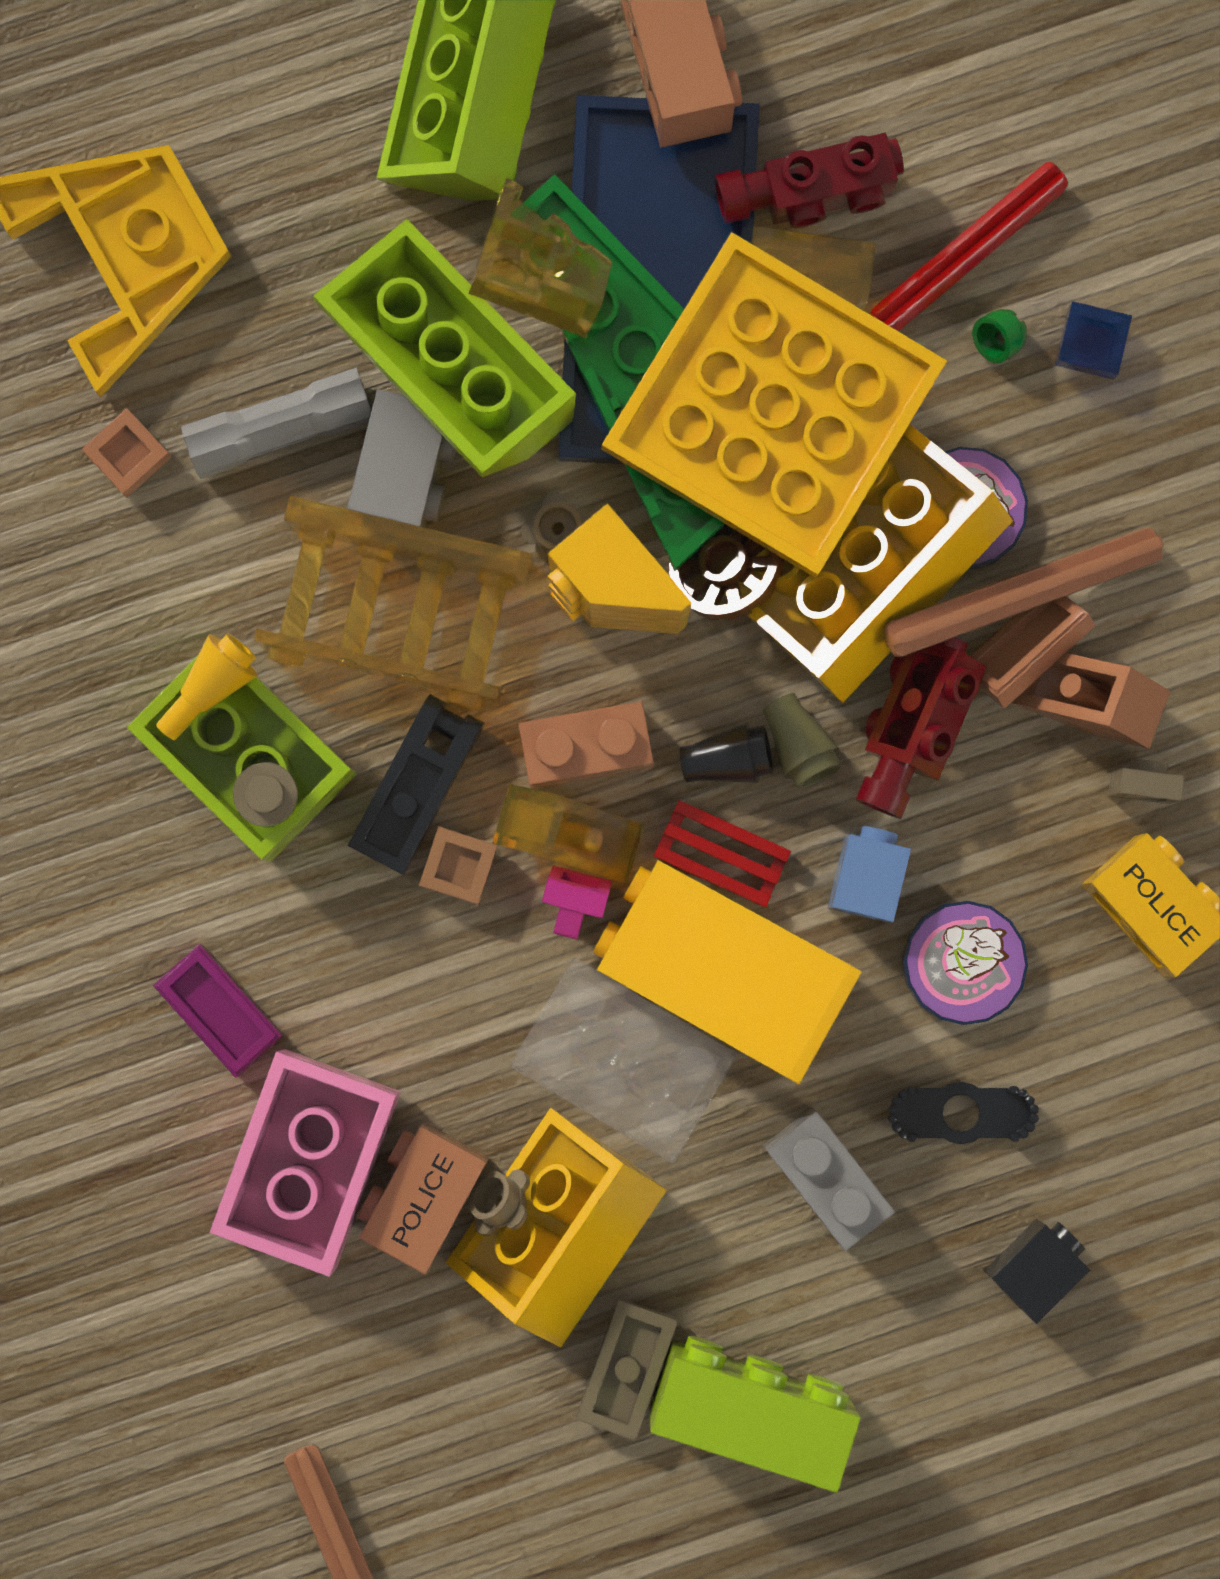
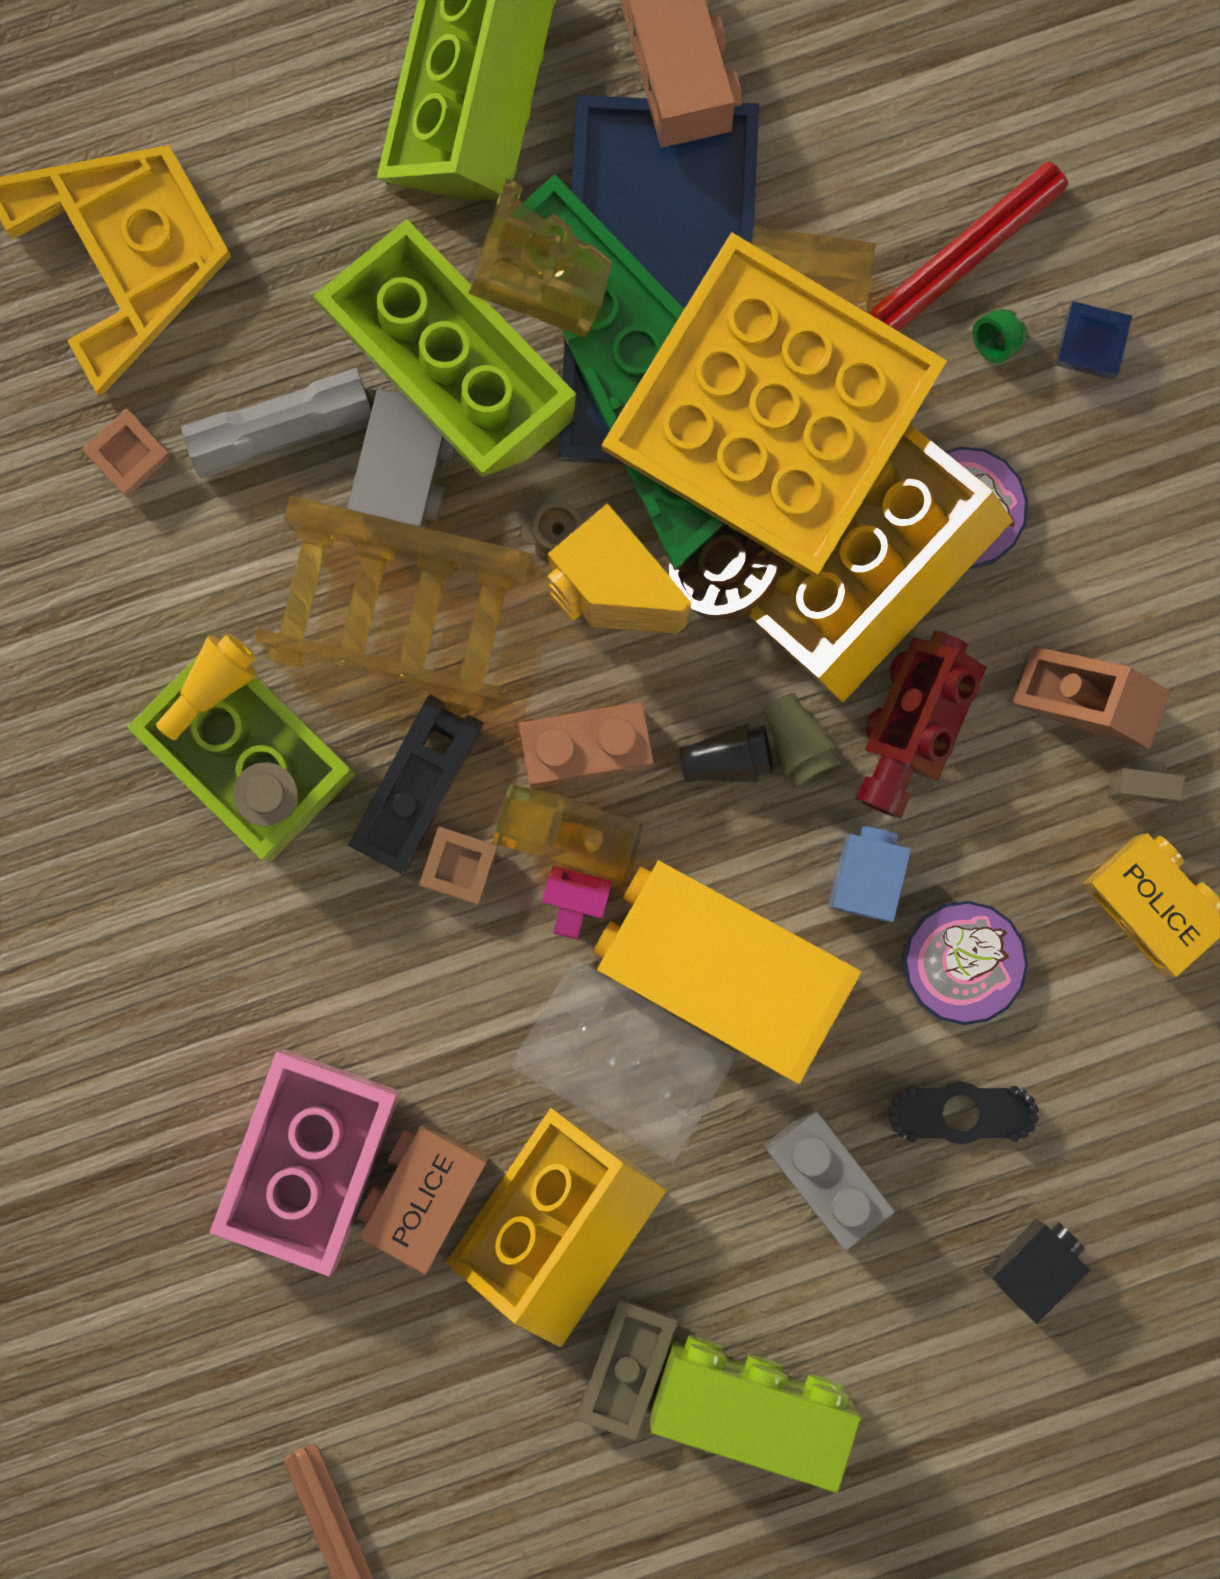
magenta tile [152,944,284,1078] -> none
dark tan plate [469,1169,530,1236] -> none
red tile [653,800,791,908] -> none
dark red brick [714,132,904,228] -> none
nougat axle [884,527,1164,657] -> none
nougat tile [970,596,1095,709] -> none

